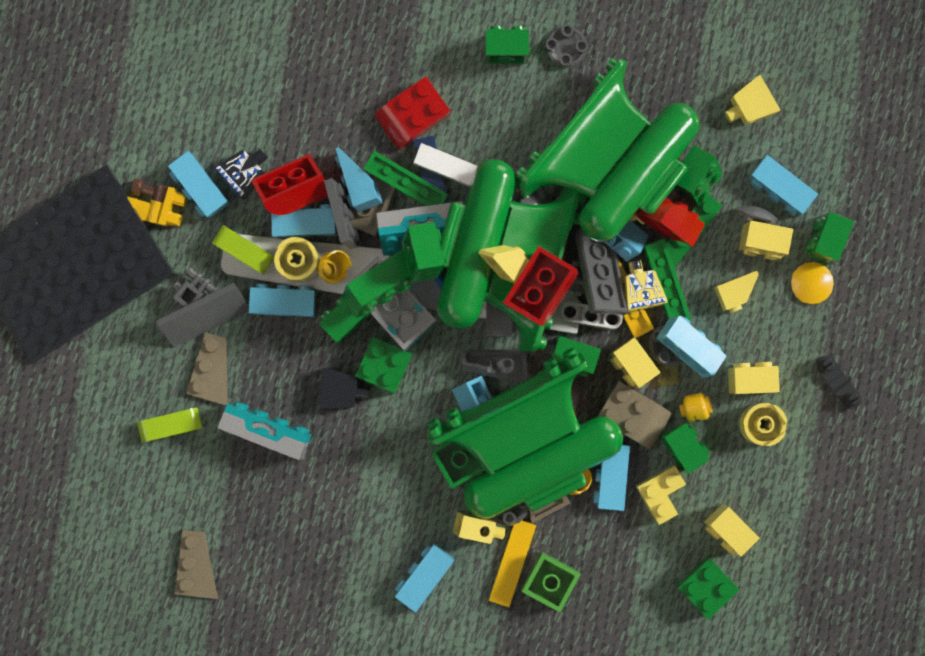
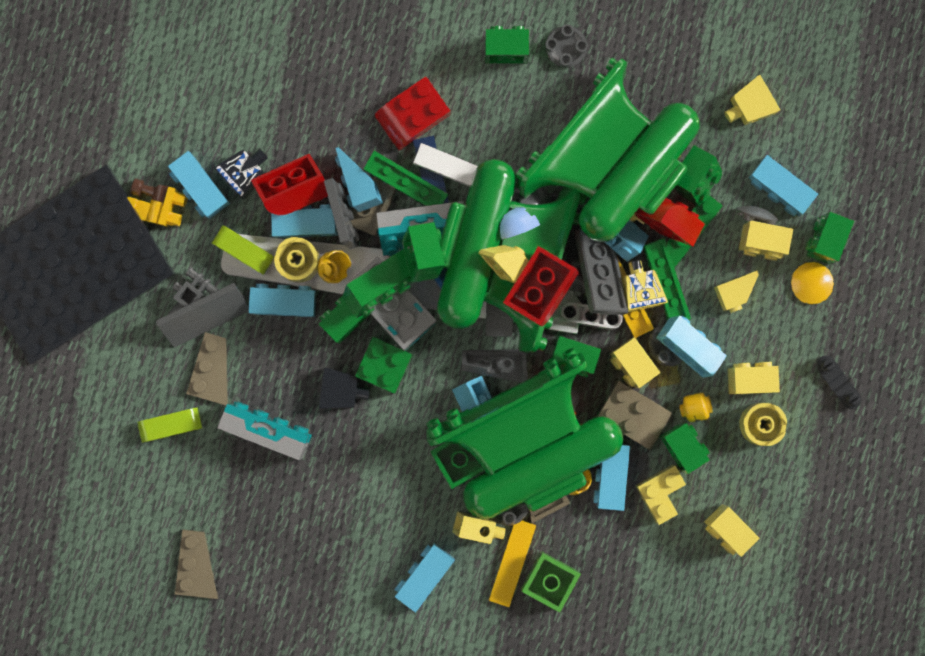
green brick [676,556,740,620] -> none
none -> light blue brick [500,207,540,239]

